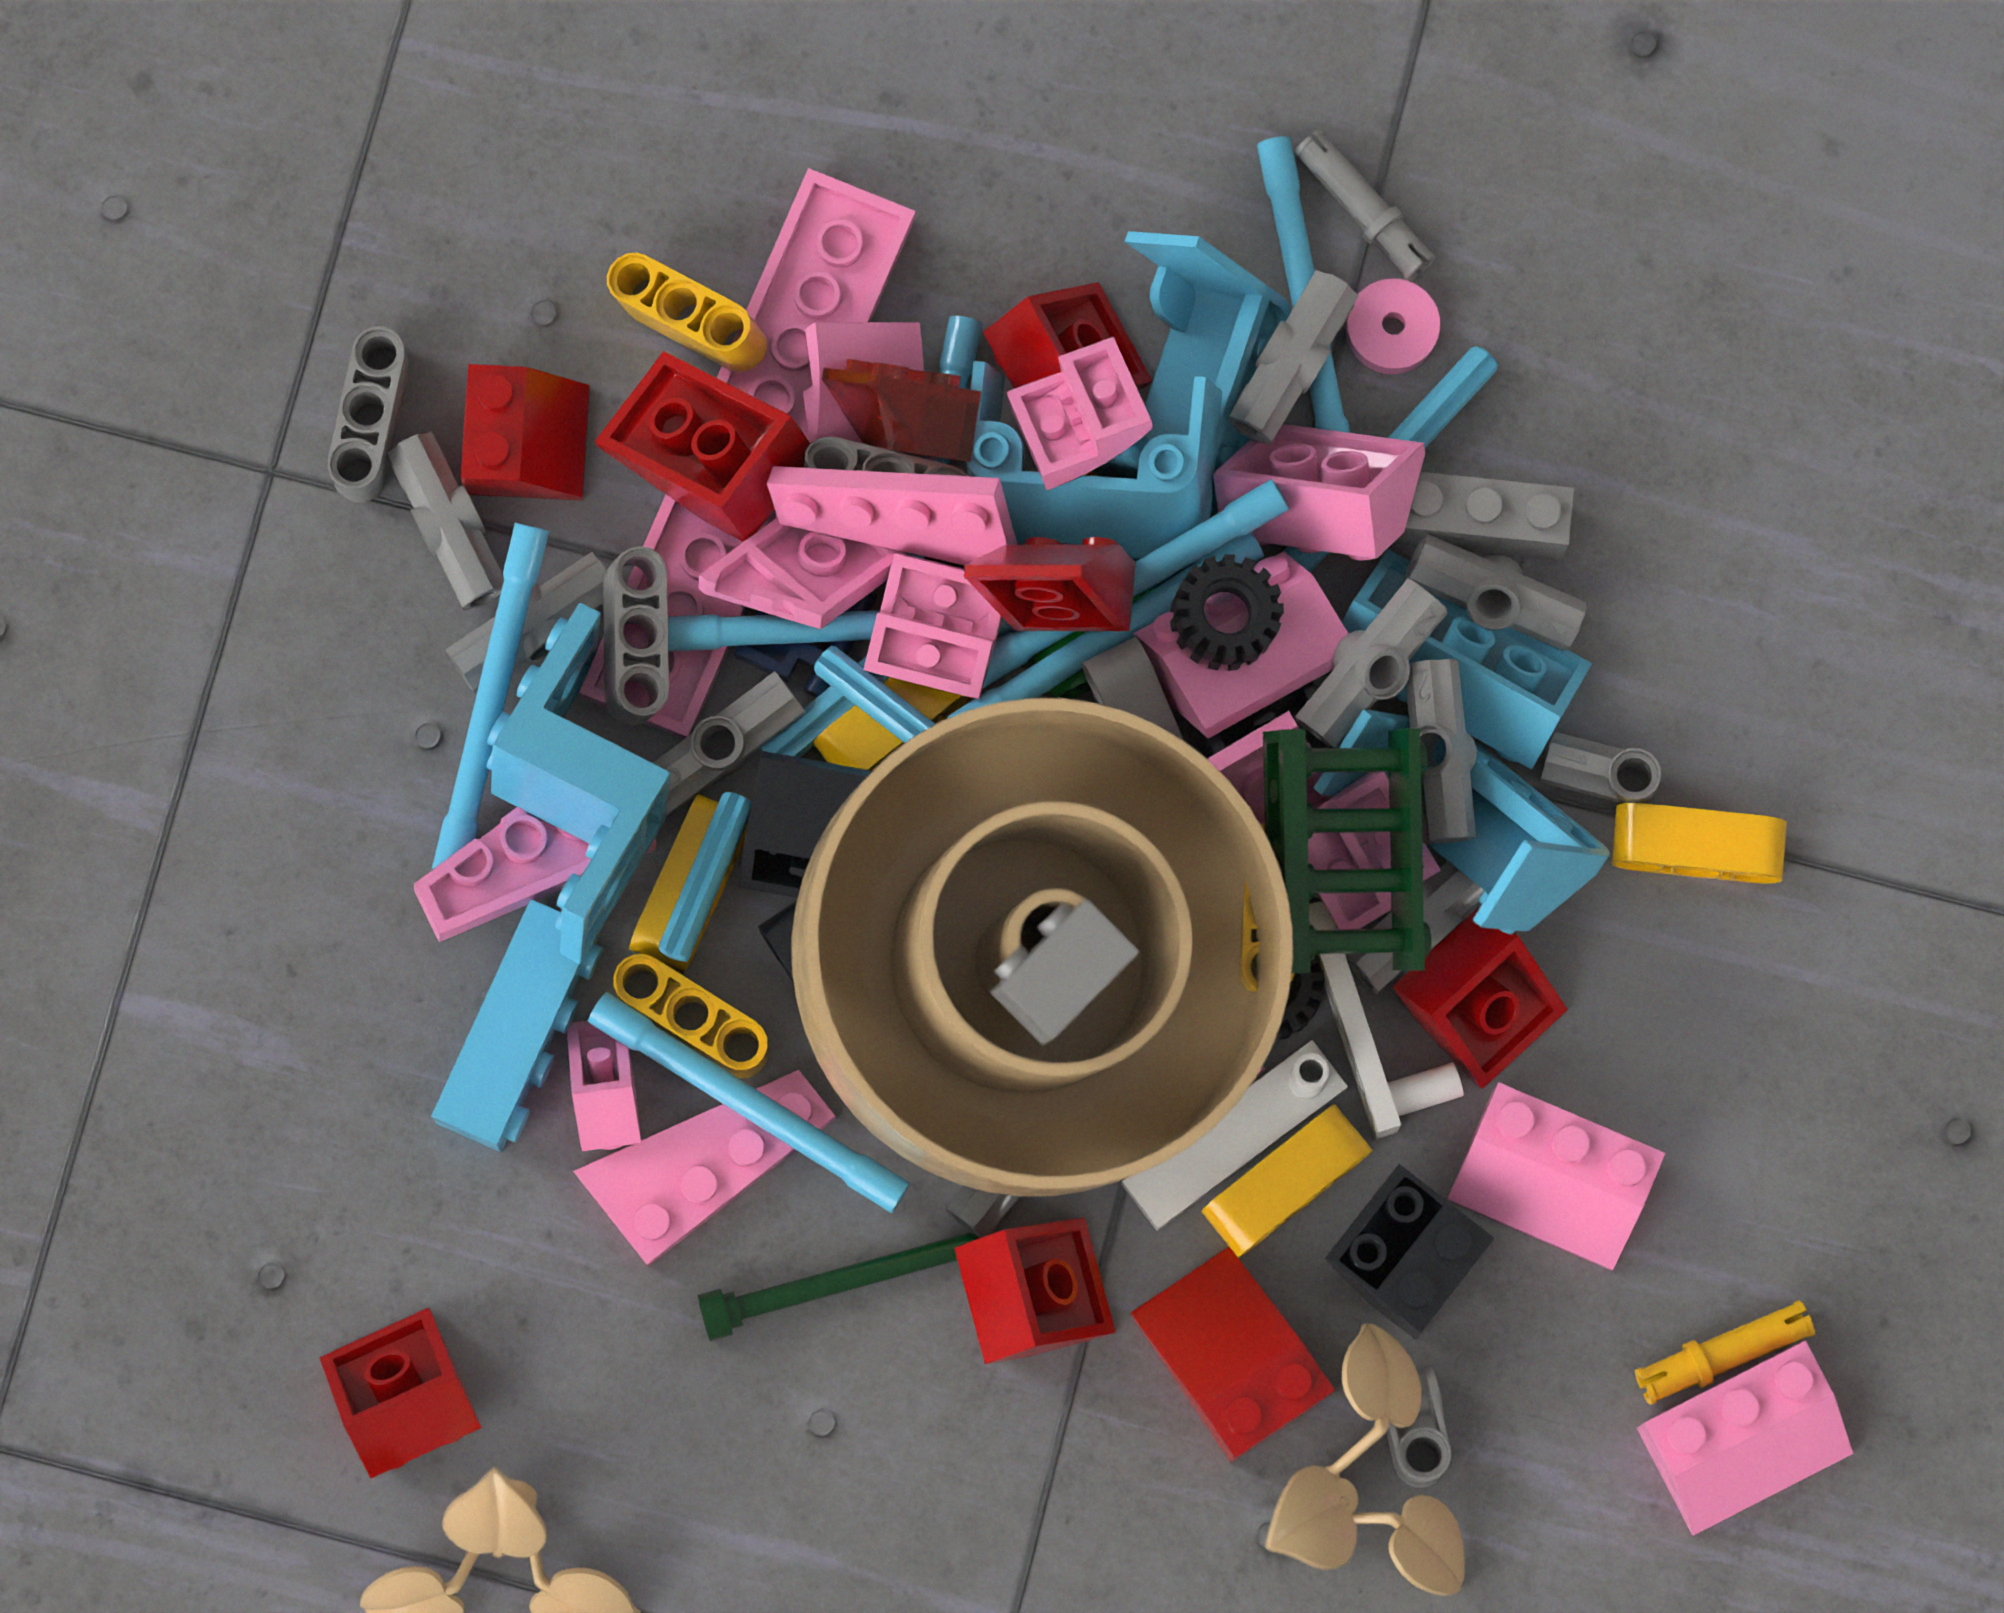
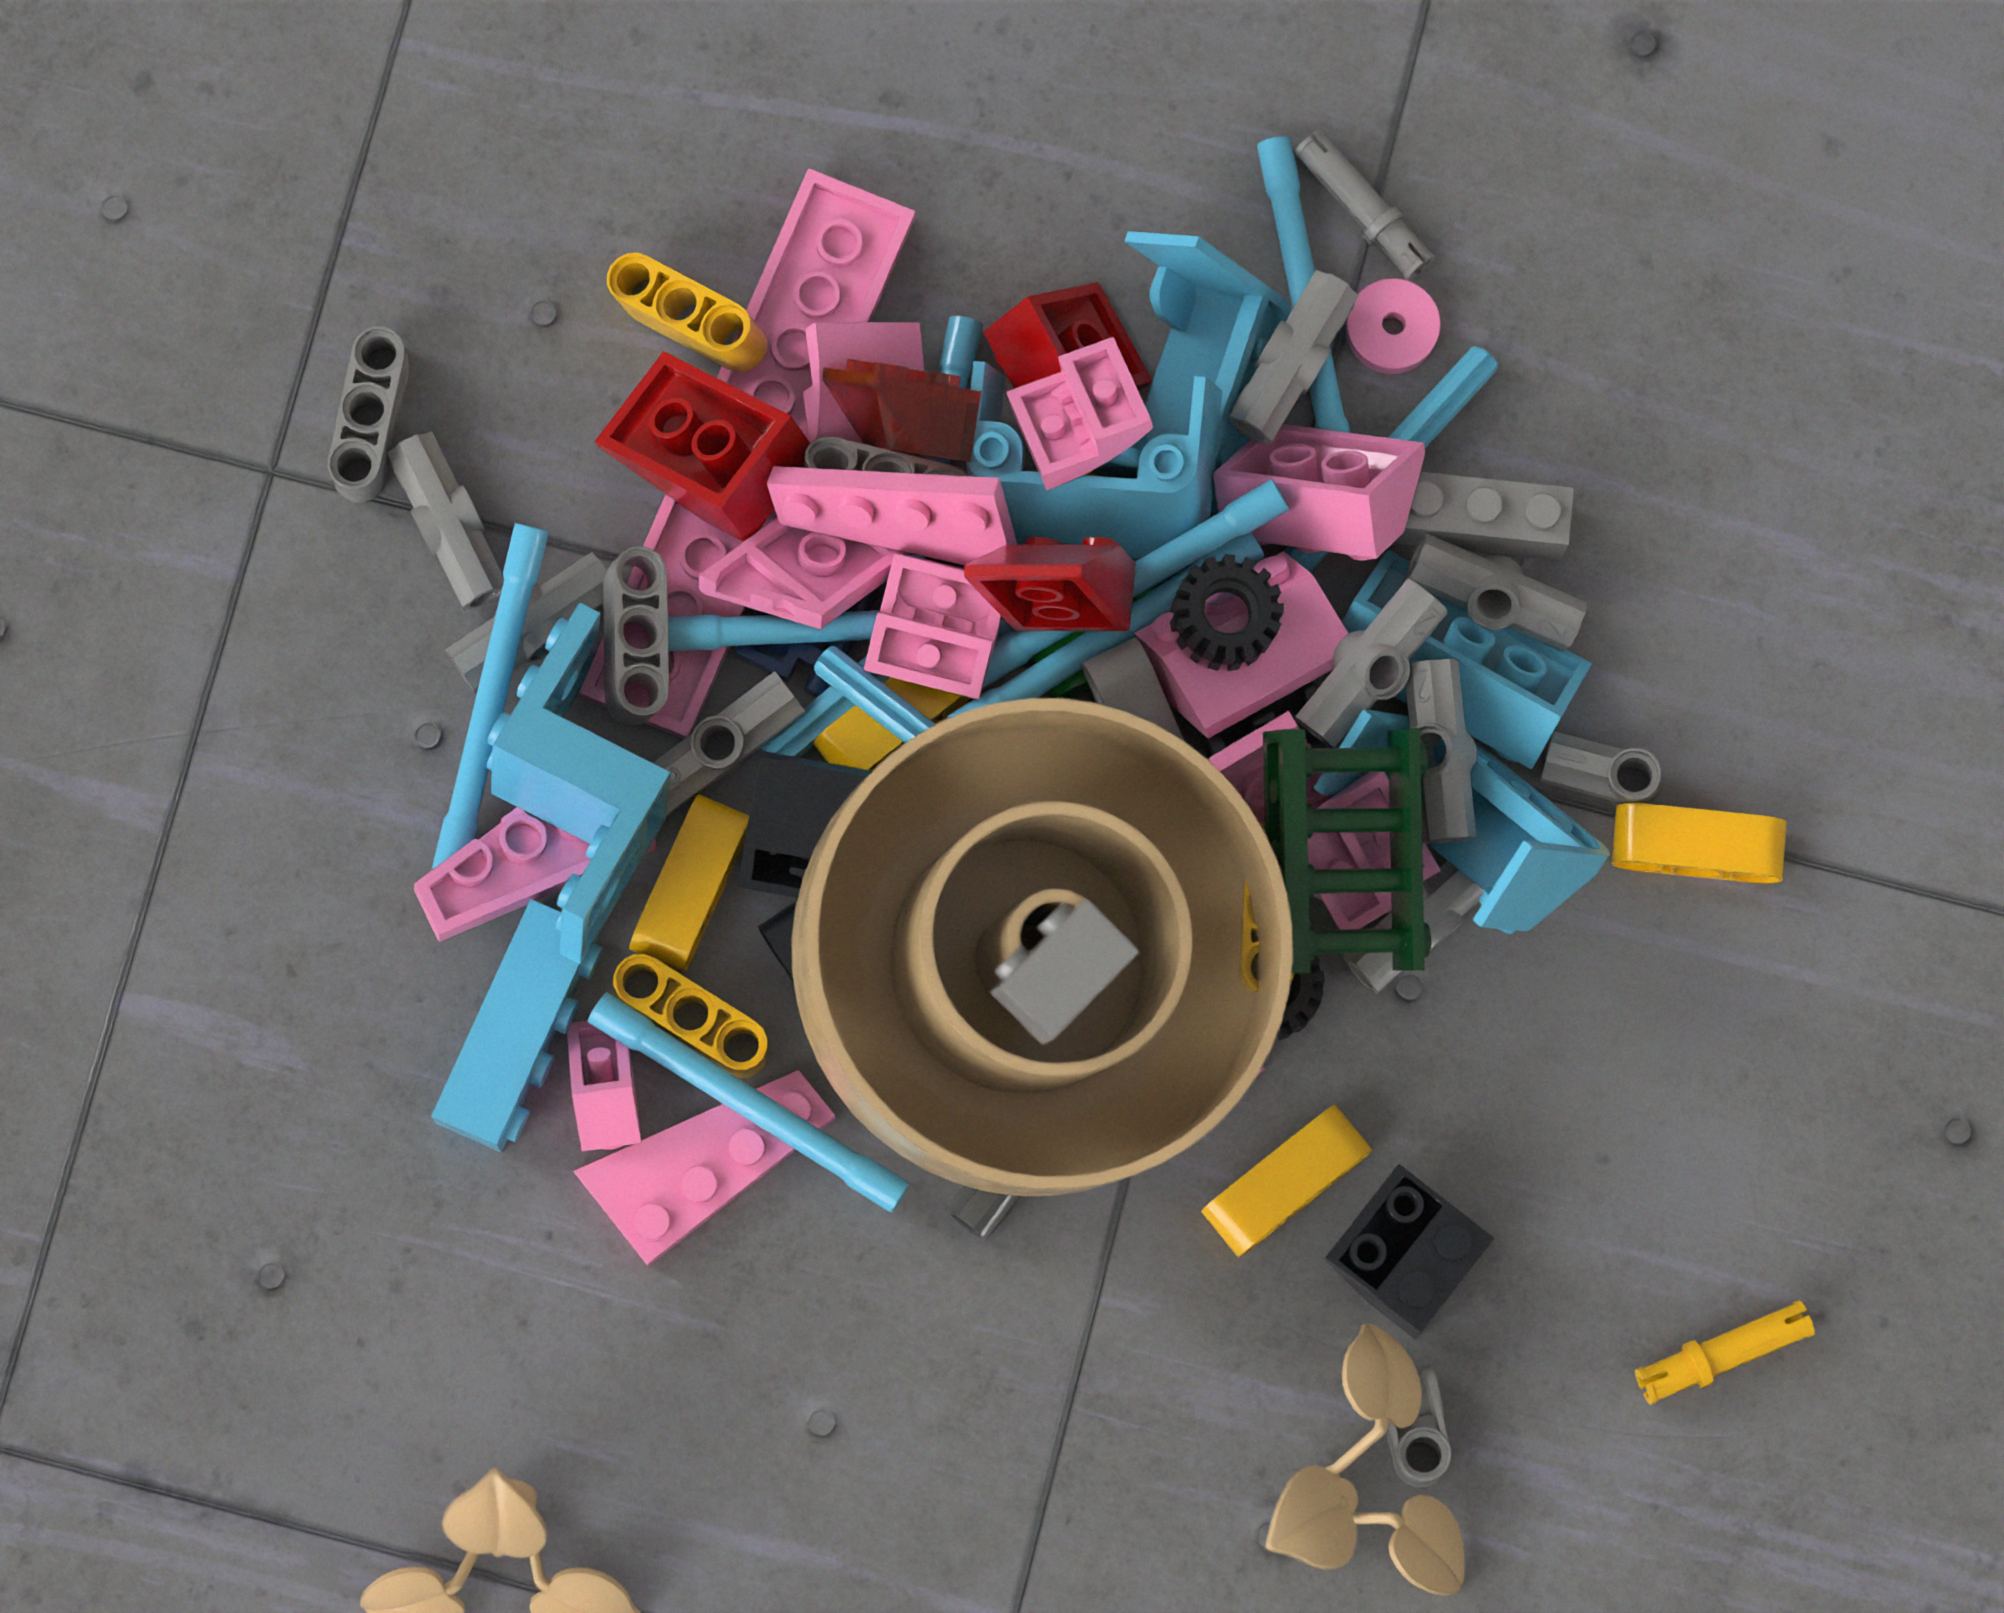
red slope [319,1307,481,1479] -> none
red slope [461,364,590,501] -> none
medium azure axle [659,792,752,962] -> none
dark green piece [697,1233,980,1341] -> none
red slope [954,1217,1116,1365] -> none
white piece [1121,1040,1348,1231] -> none
red slope [1130,1247,1335,1464] -> none
white piece [1309,900,1464,1140] -> none
red slope [1392,907,1568,1089] -> none
bright pink slope [1447,1082,1665,1271] -> none
bright pink slope [1637,1340,1853,1536] -> none

